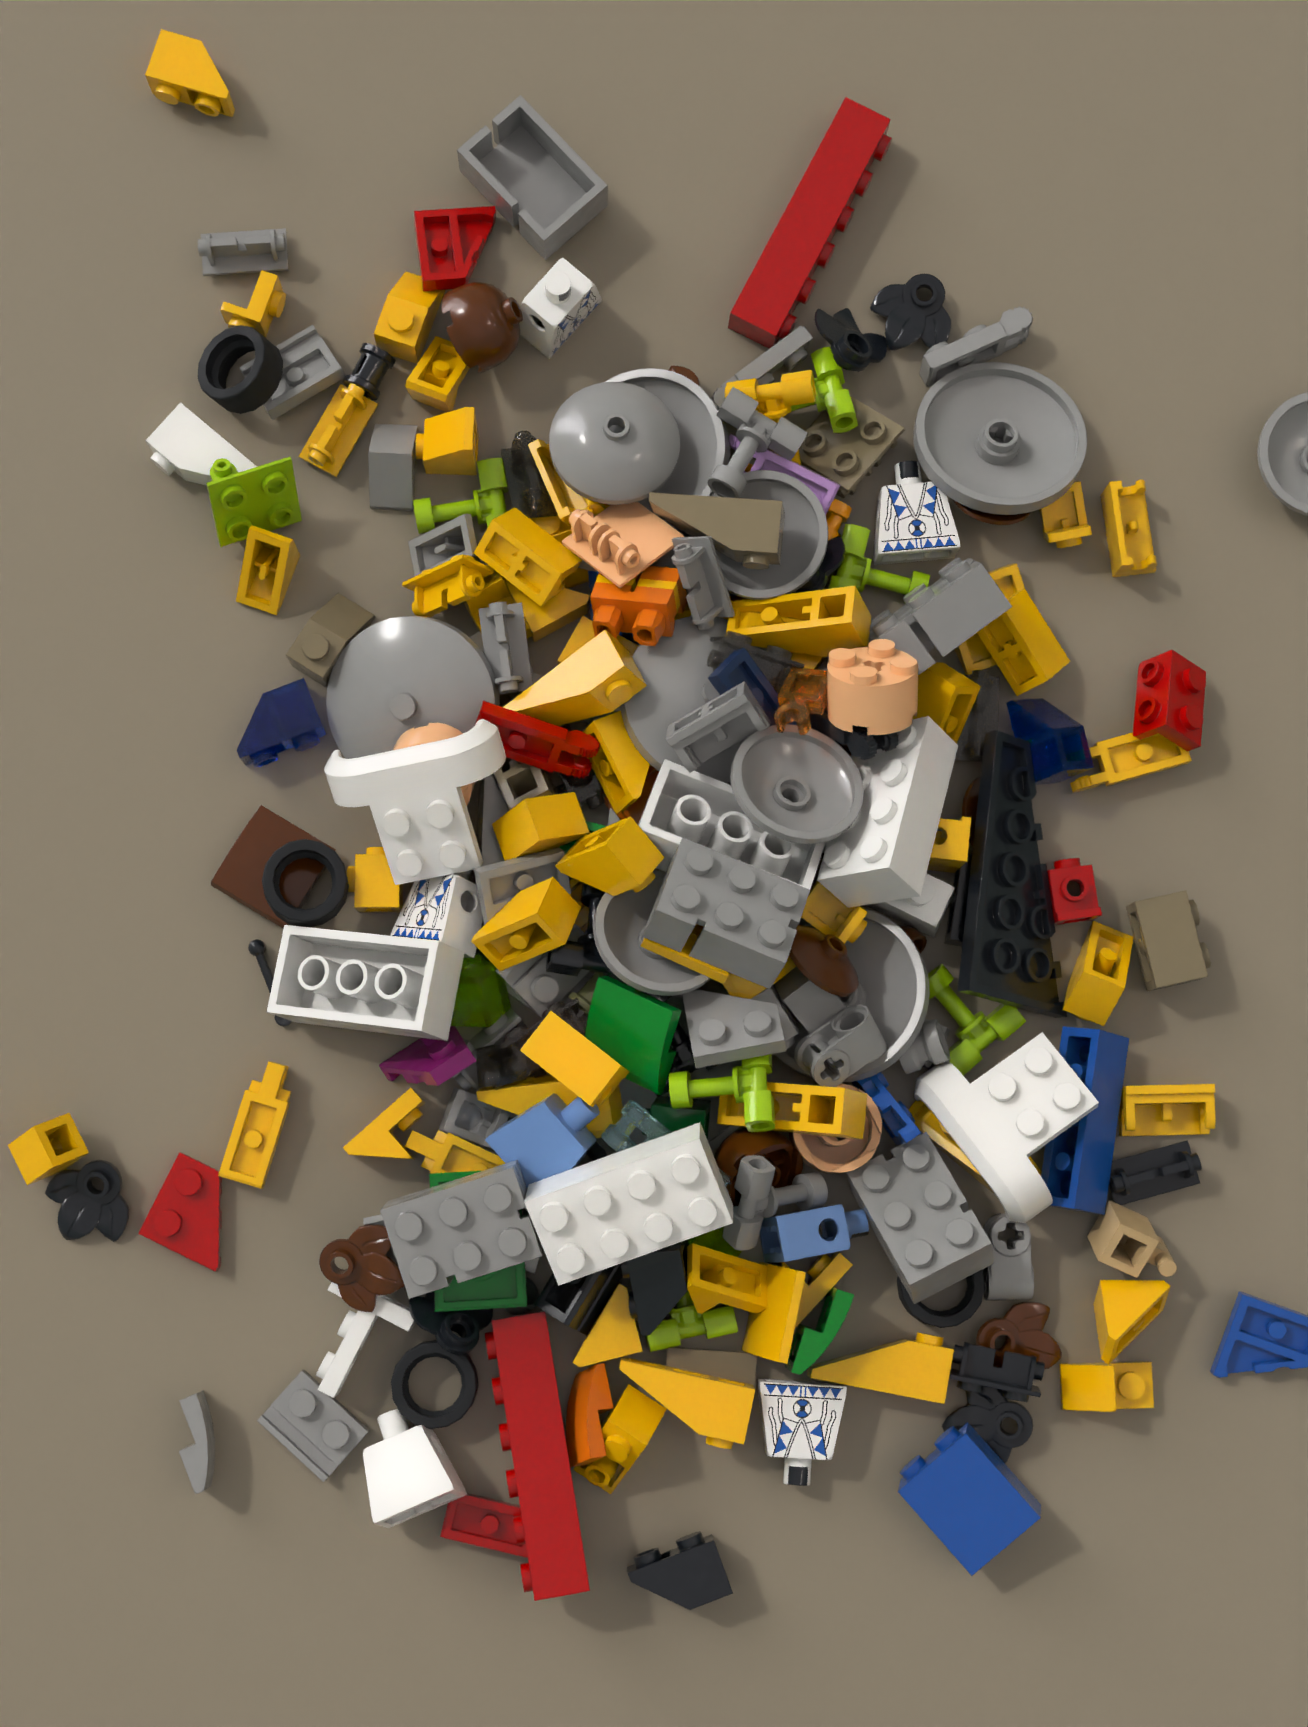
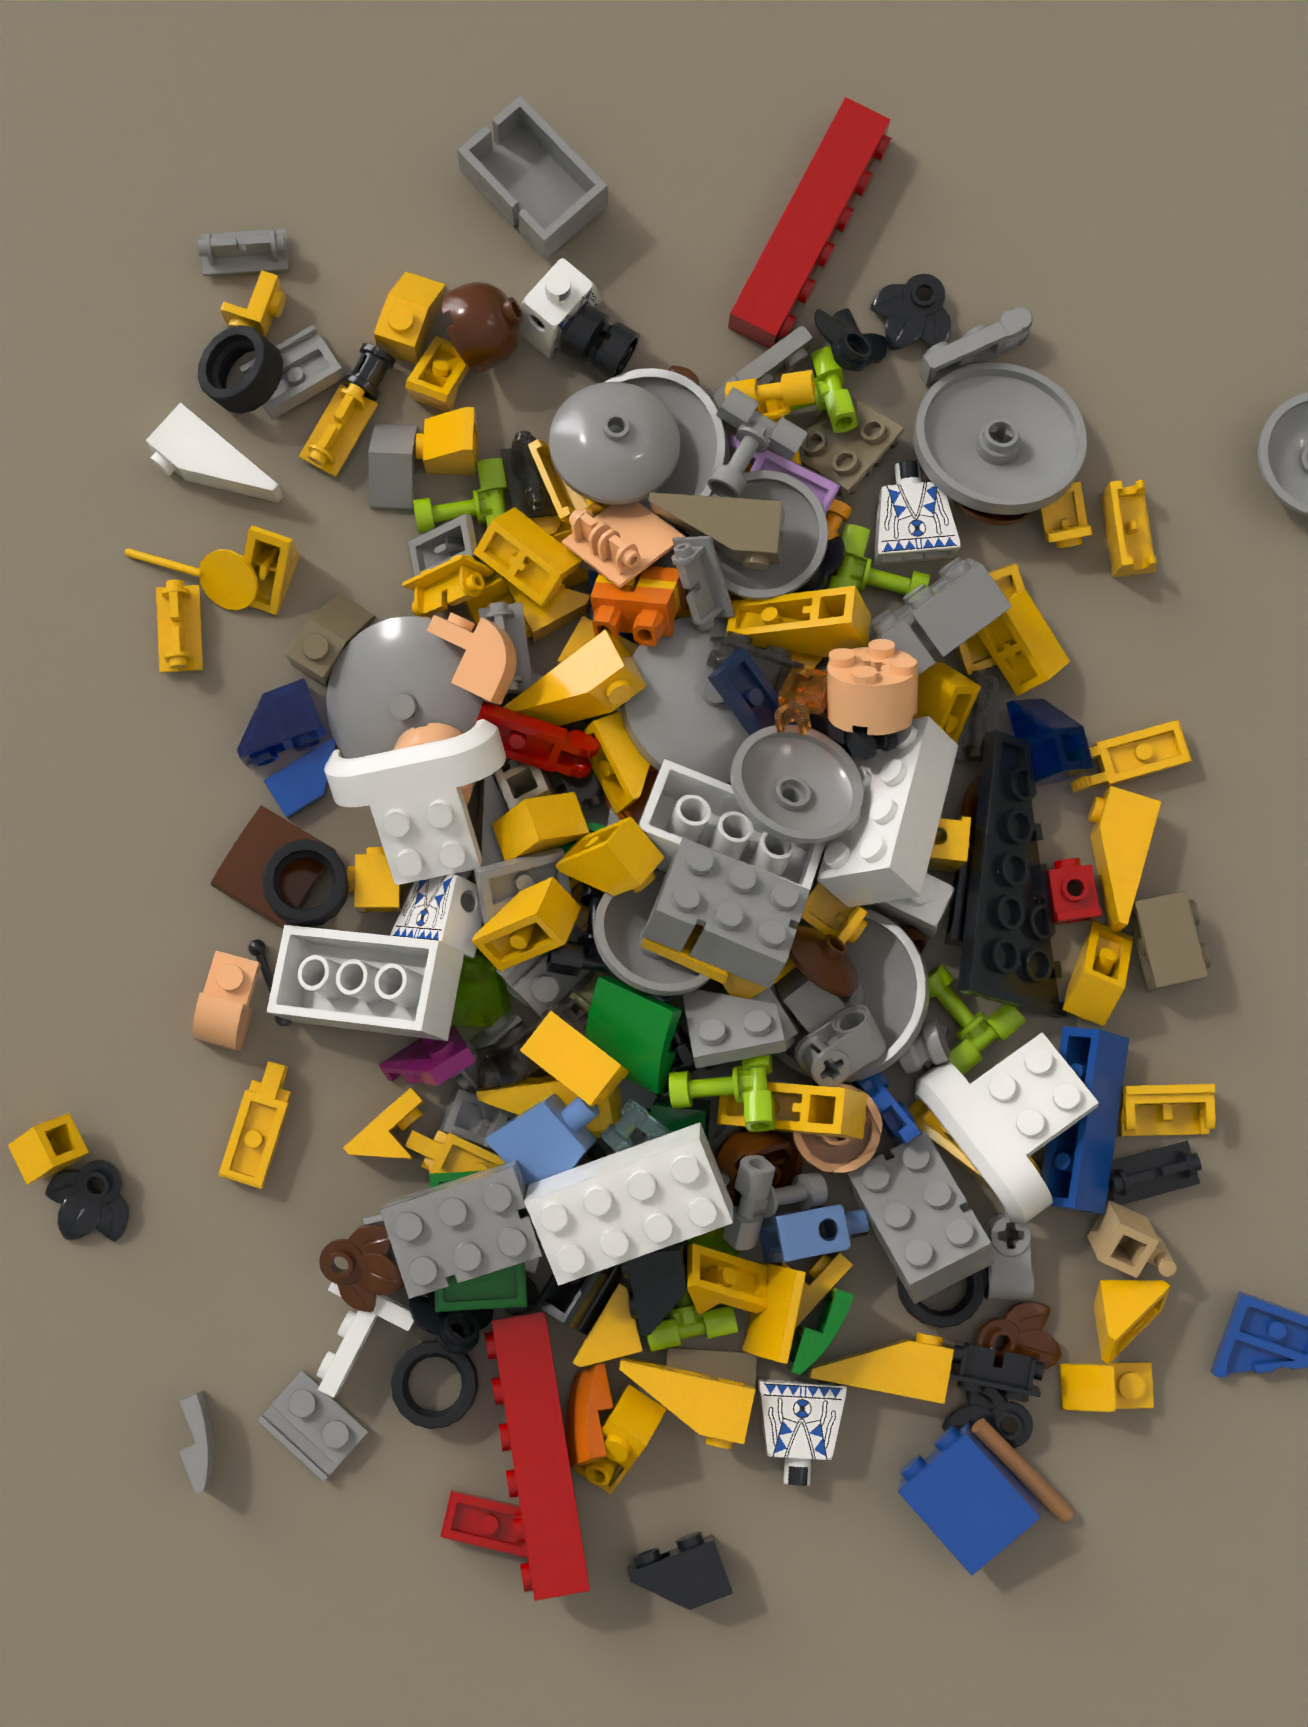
red wing [138,1152,222,1272] -> none
yellow slope [145,29,235,117] -> none
lime hinge [206,457,302,547] -> none
white torso [363,1409,467,1528] -> none
red wing [414,206,496,291] -> none
light grey hinge [666,681,770,773] -> none
red bracket [1133,649,1206,751] -> none
none -> yellow piece [124,548,259,610]
none -> yellow hinge [156,580,204,673]
none -> light nougat brick [192,951,261,1052]
none -> blue tile [263,738,337,819]
none -> light nougat brick [426,612,517,705]
none -> black wheel [560,304,640,380]
none -> medium nougat bar [971,1418,1075,1523]
none -> yellow slope [1088,786,1161,933]

